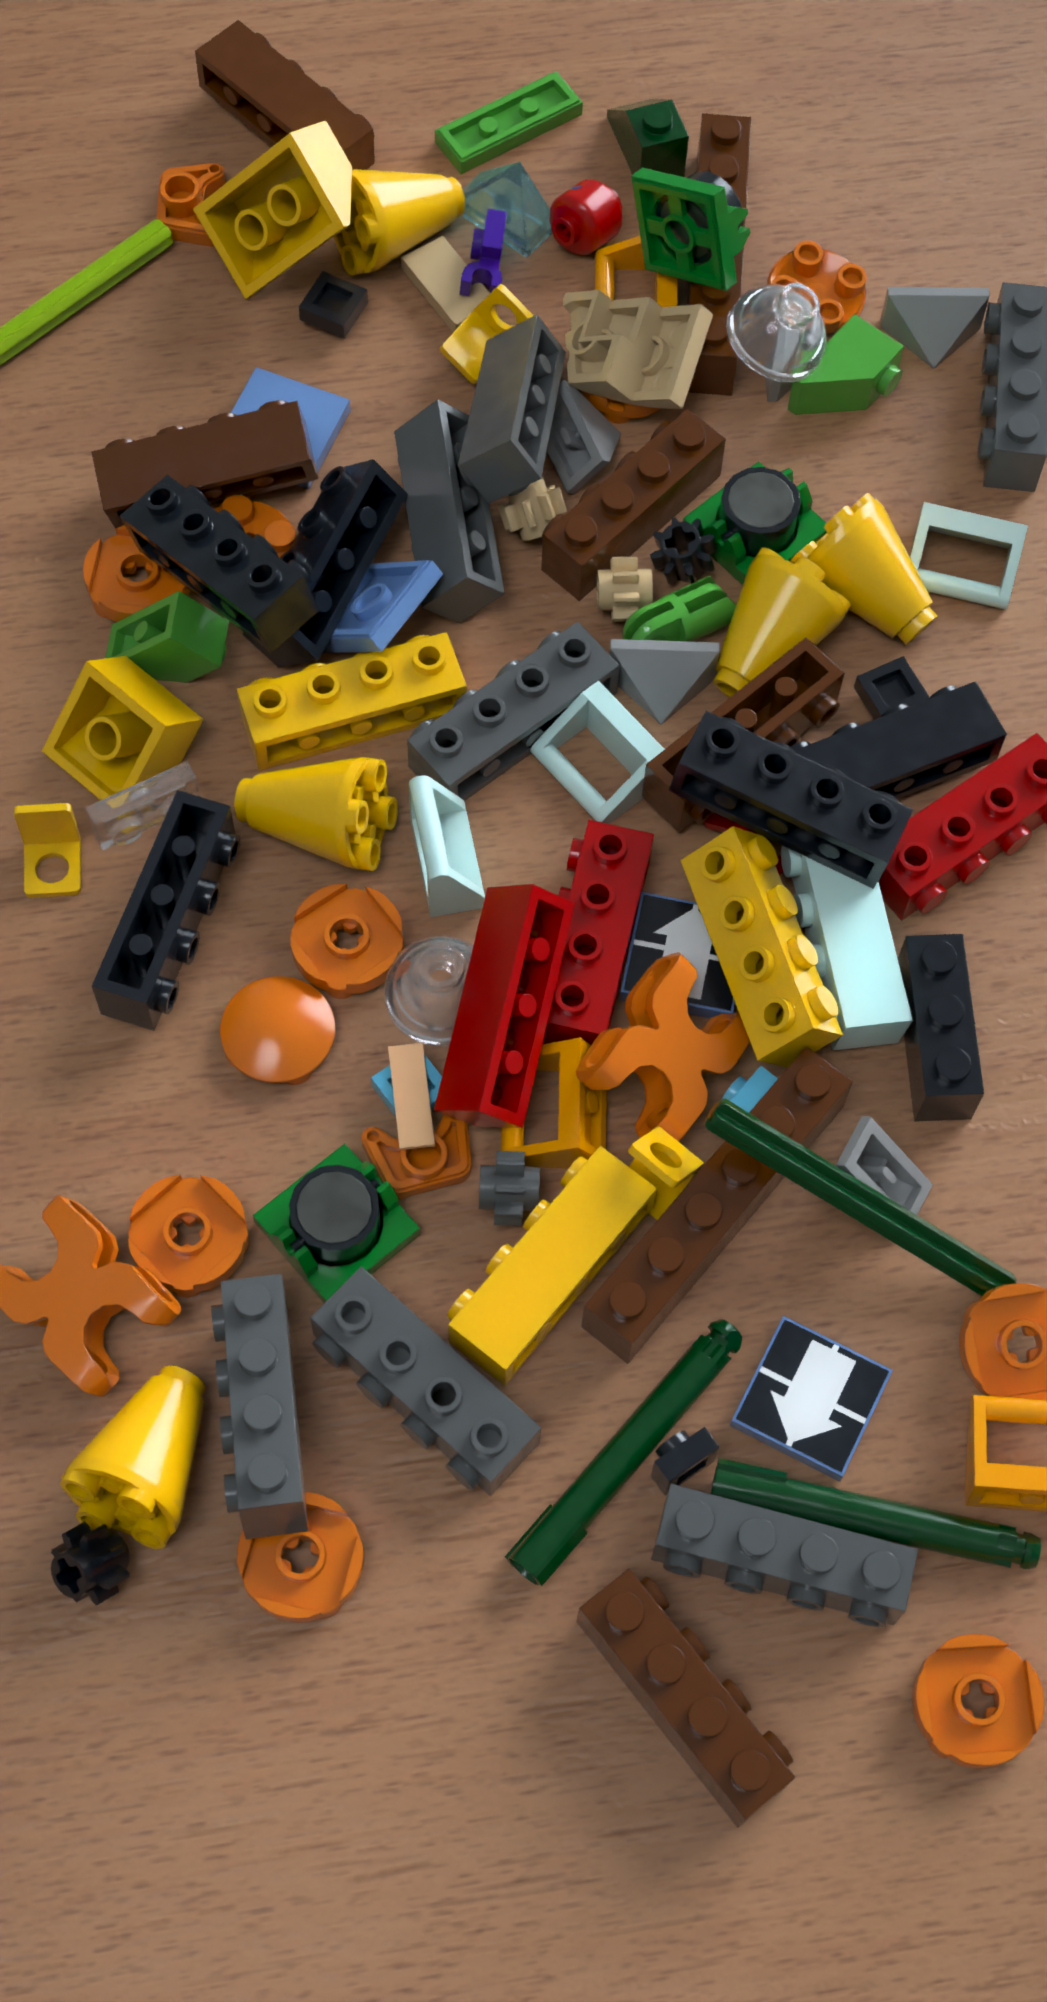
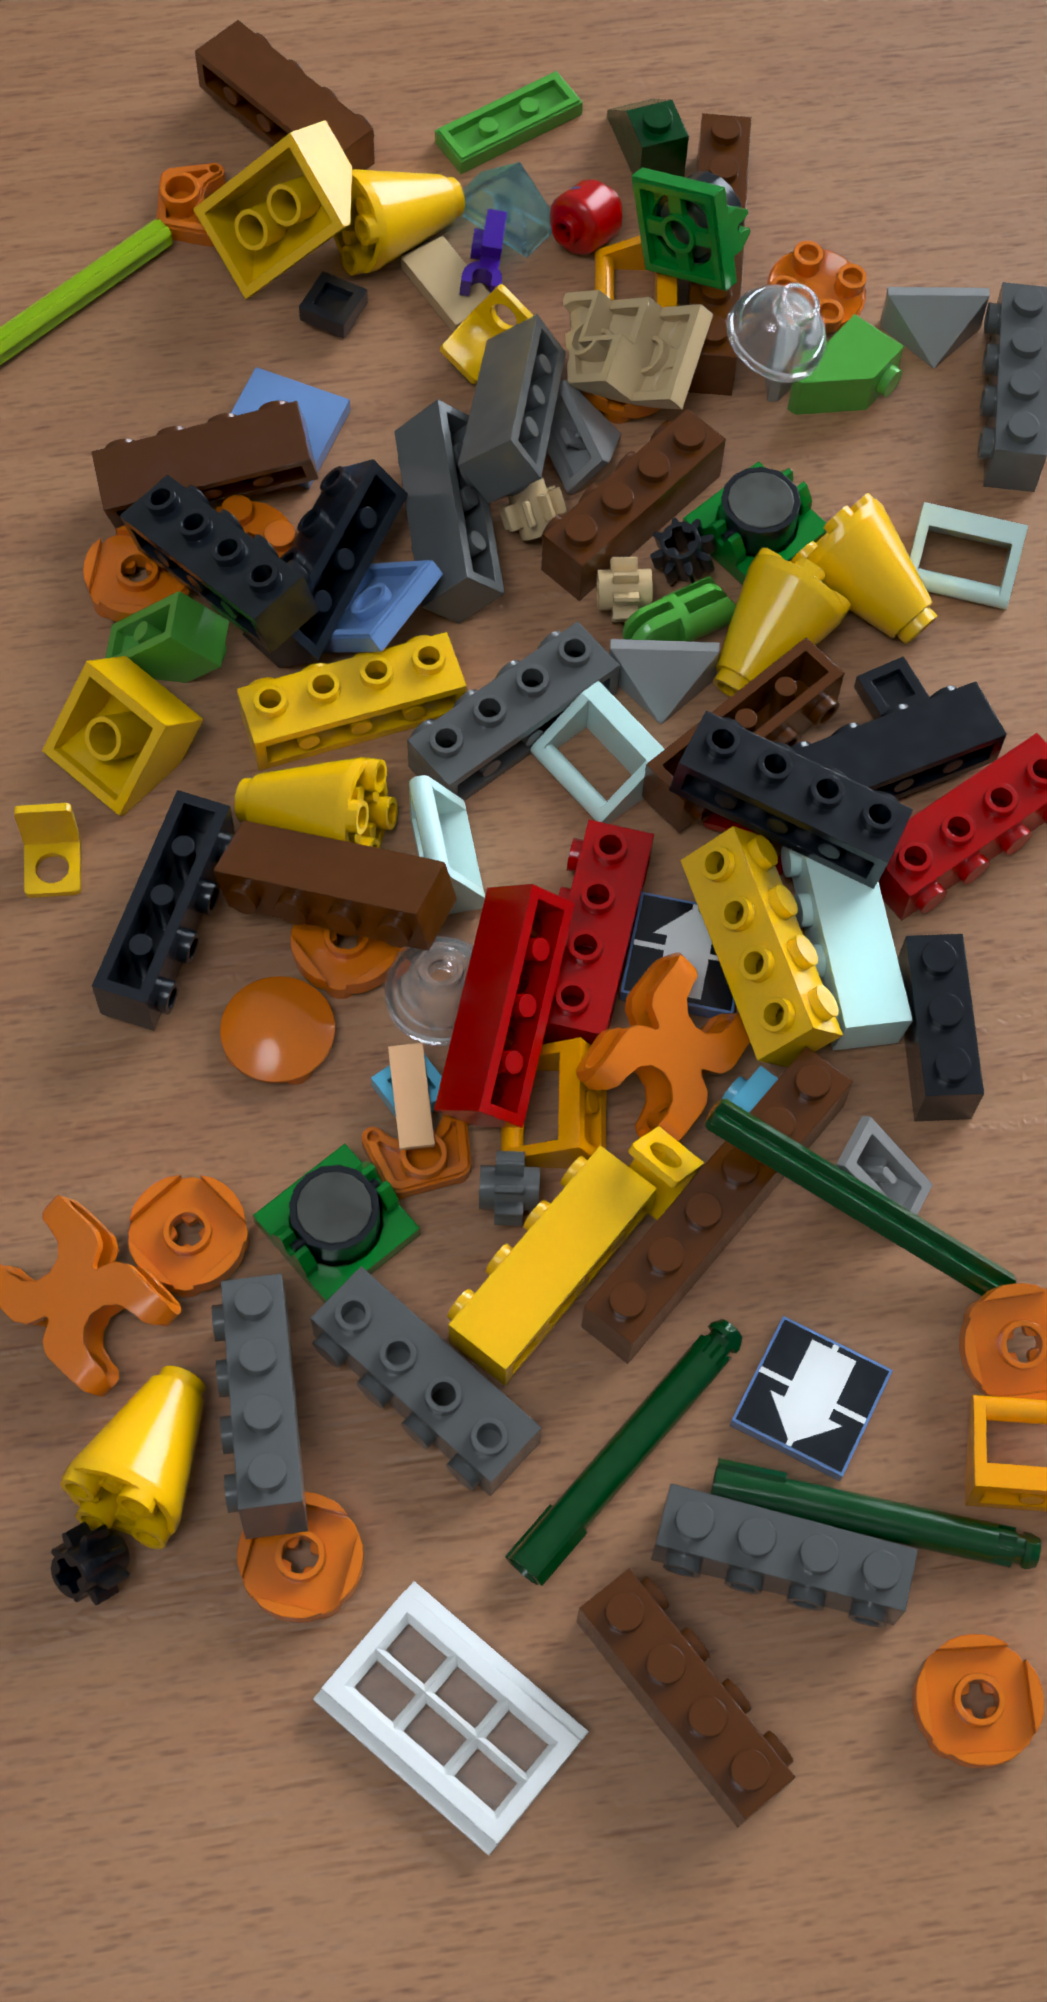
clear plate [85,761,201,851] -> none
black plate [651,1427,720,1496] -> none
none -> reddish brown brick [213,820,457,951]
none -> white piece [313,1581,589,1856]

